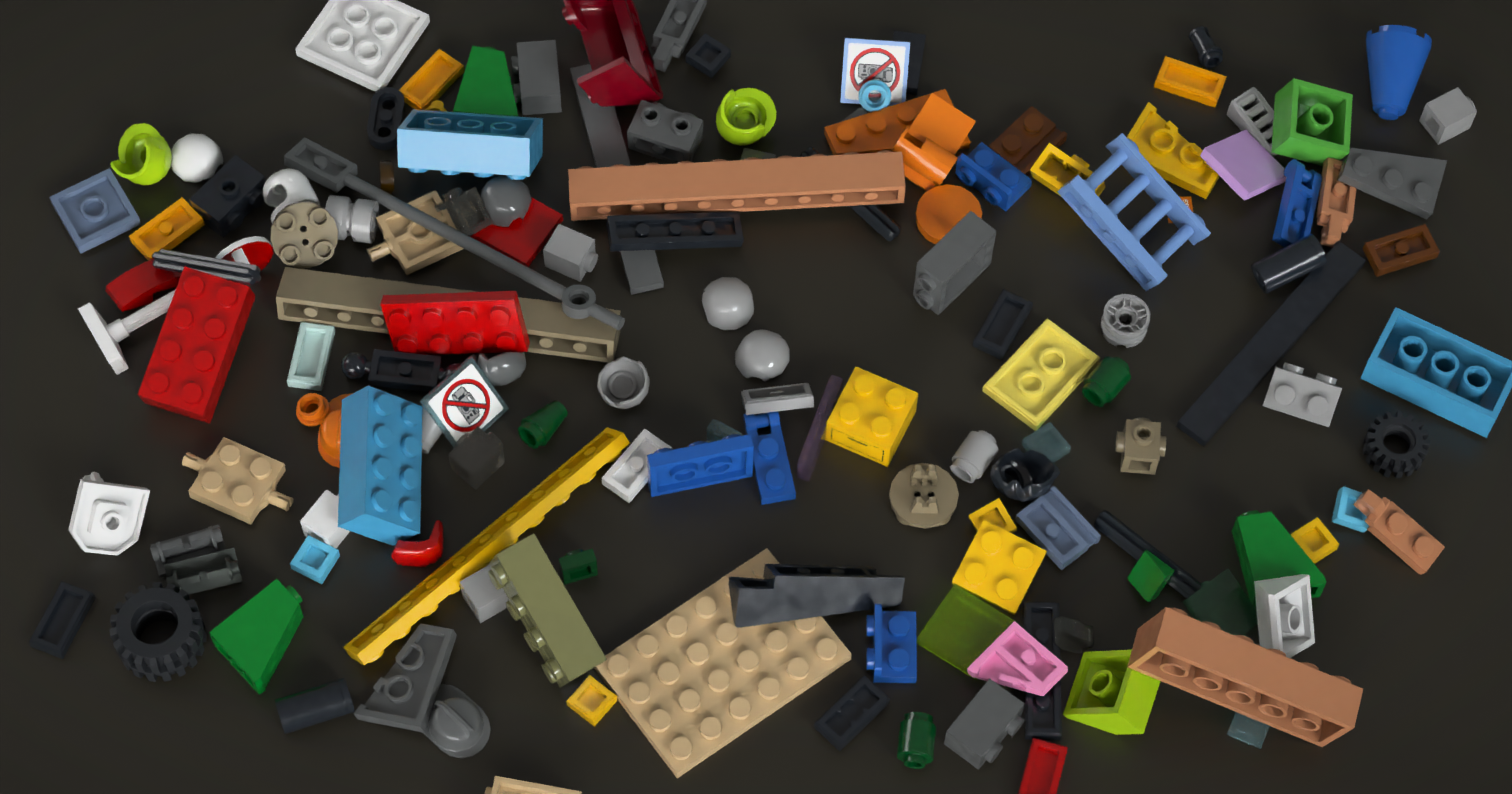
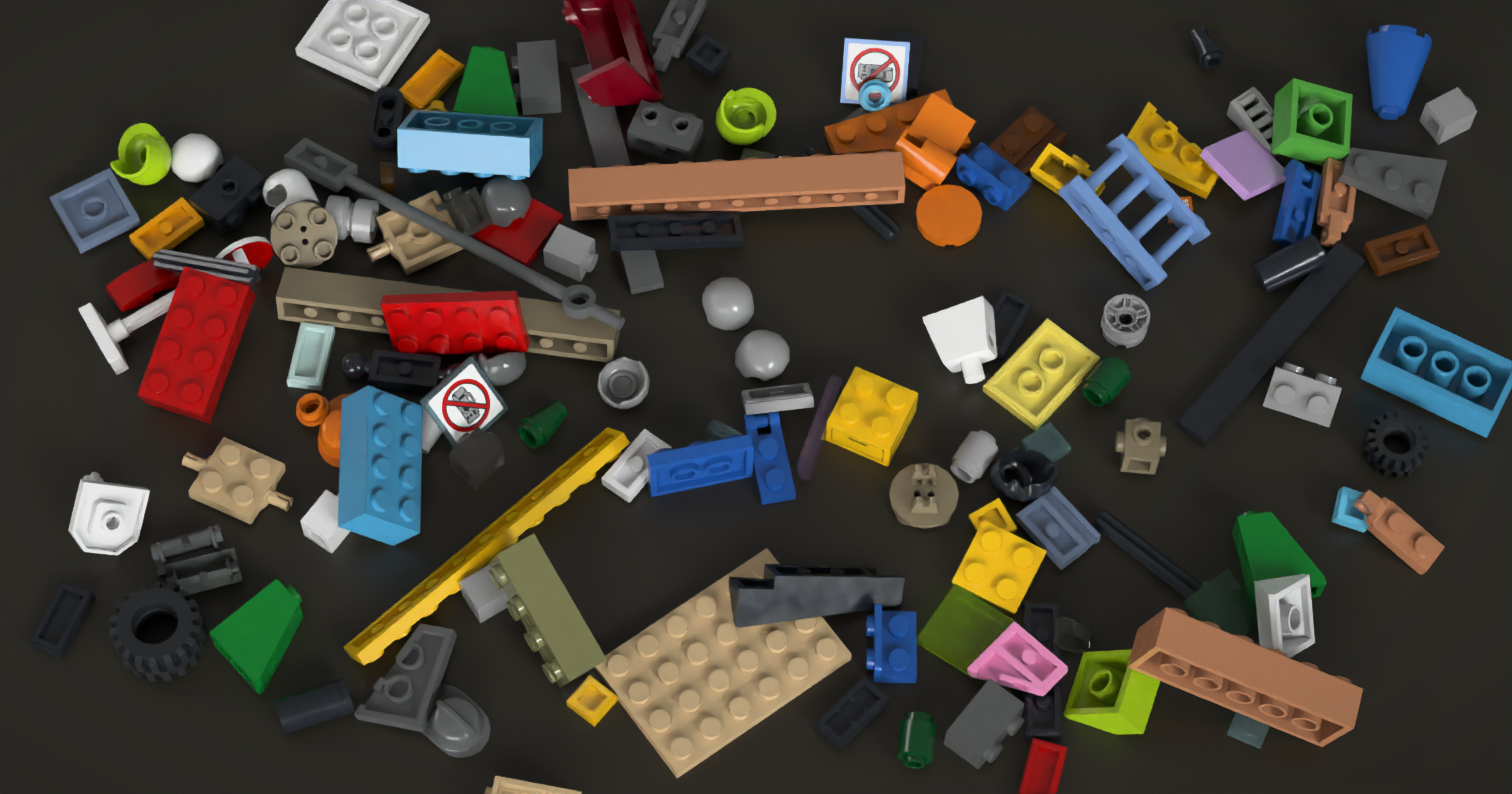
medium azure plate [290,535,340,584] -> none
red hair [391,520,444,567] -> none
dark green plate [559,548,598,585] -> none
dark grey window [913,211,996,315] -> none
green slope [1127,550,1175,603] -> none
light orange tile [1154,56,1227,108] -> none
yellow plate [1290,517,1339,564] -> none
none -> white torso [922,296,997,384]

